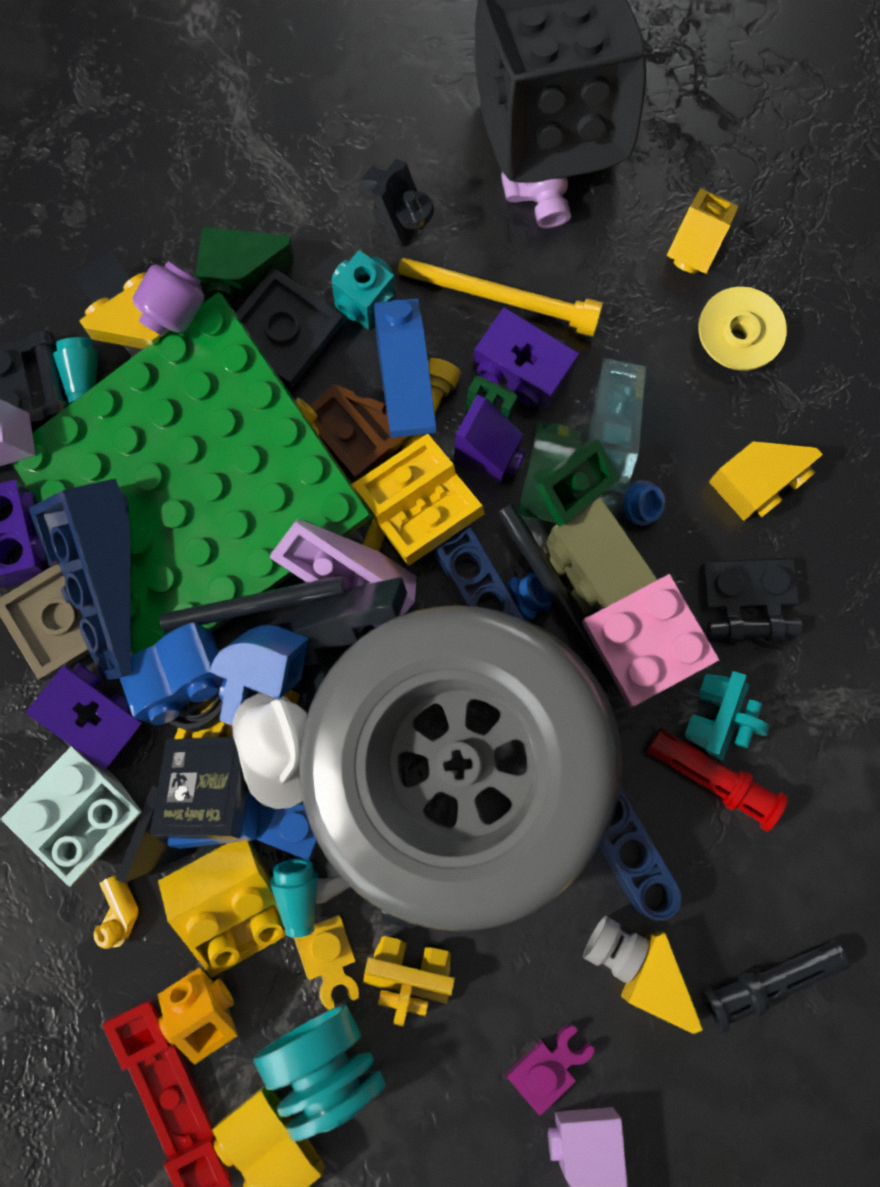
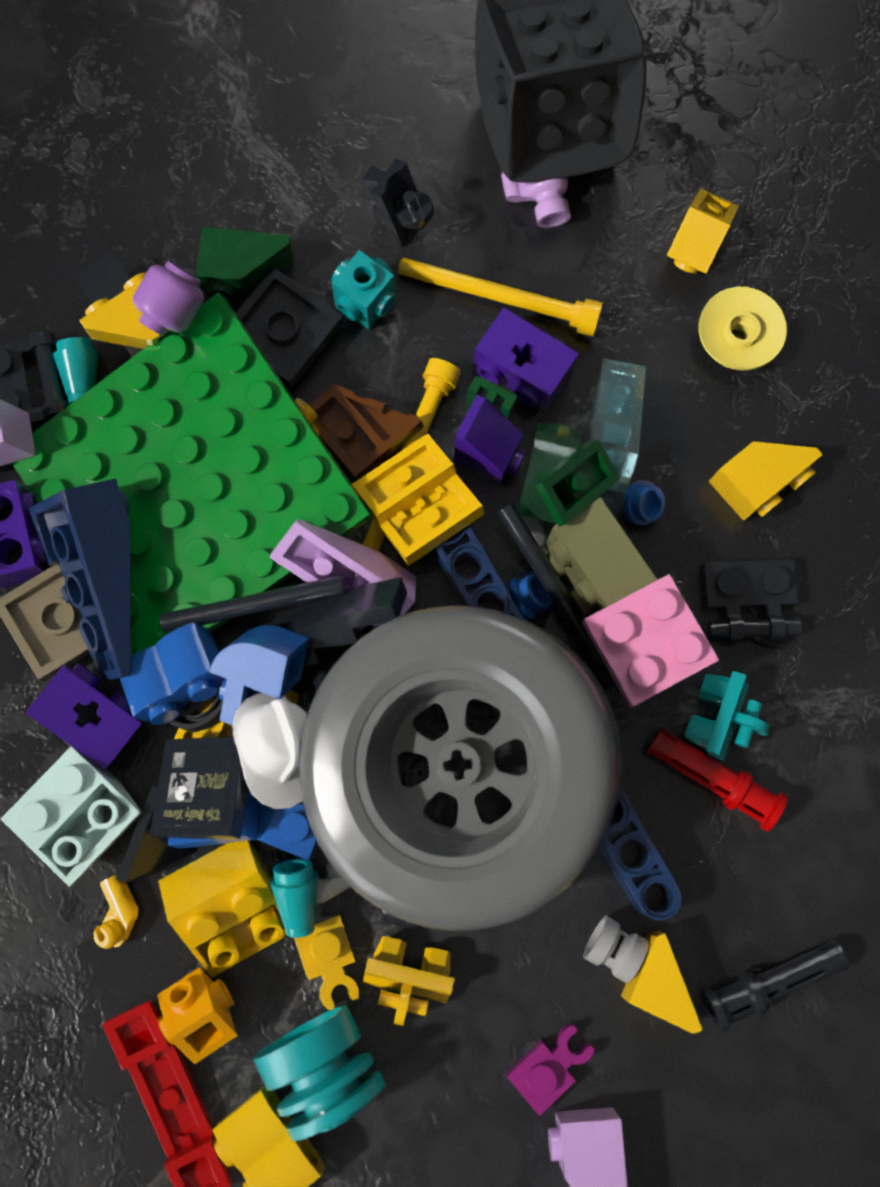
blue slope [374,299,436,438] -> none

